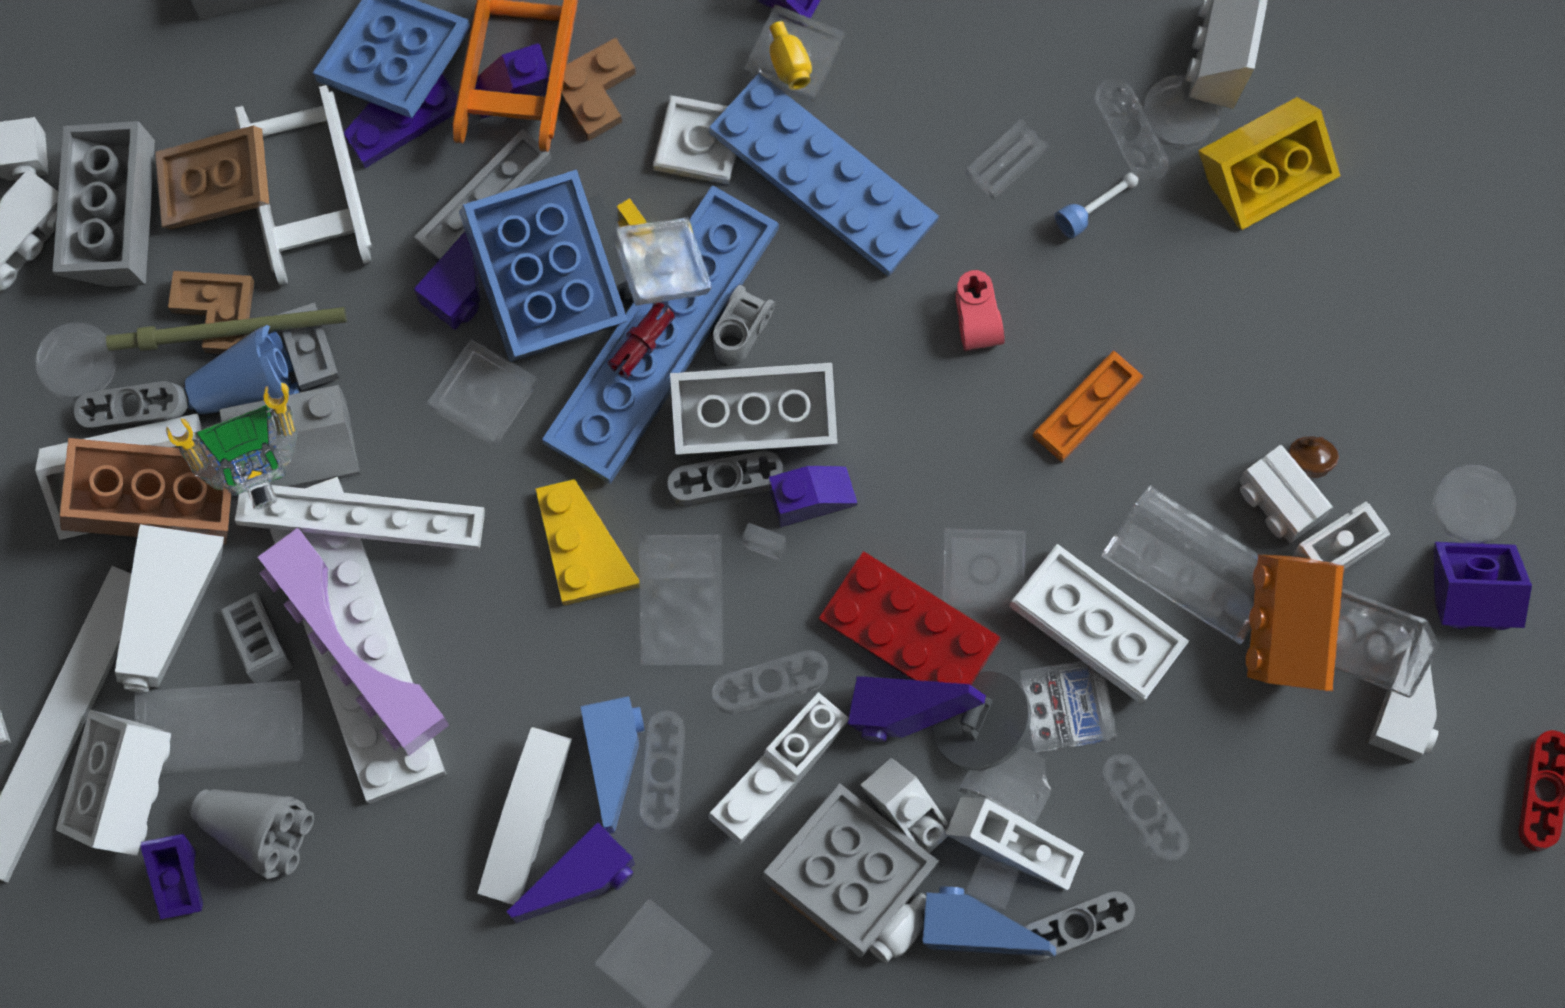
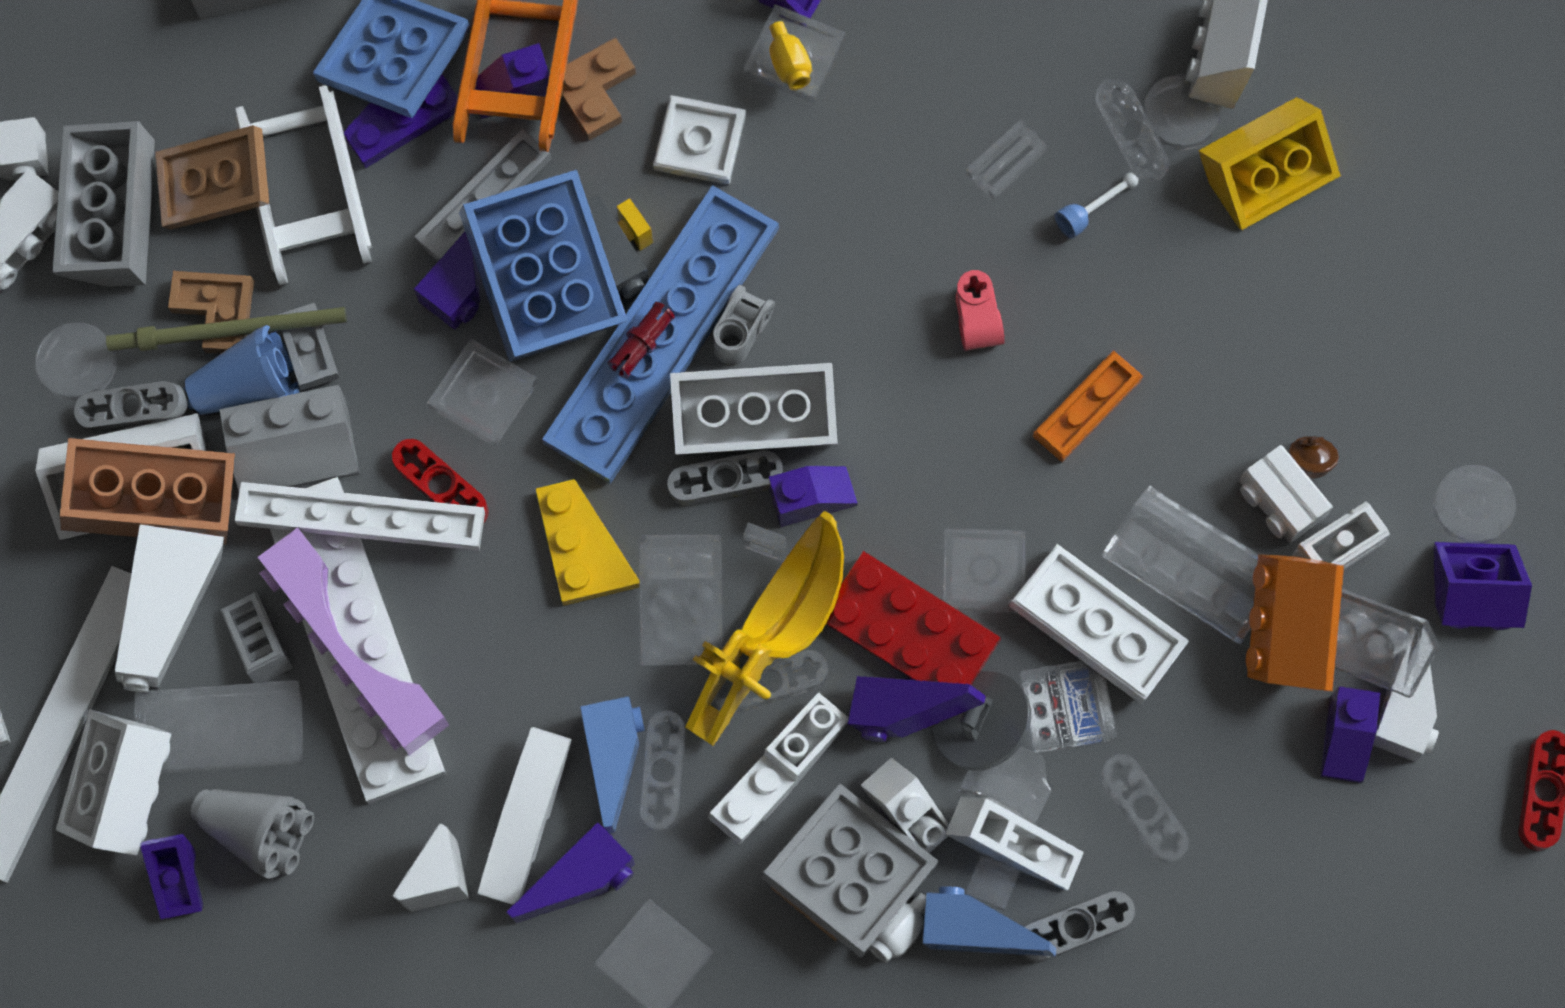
torso [166,383,298,510] -> none
clear plate [612,217,712,306] -> none
medium blue plate [709,73,939,277] -> none
none -> red beam [392,439,489,524]
none -> white slope [393,823,469,912]
none -> yellow piece [685,511,844,746]
none -> dark purple slope [1321,686,1380,783]

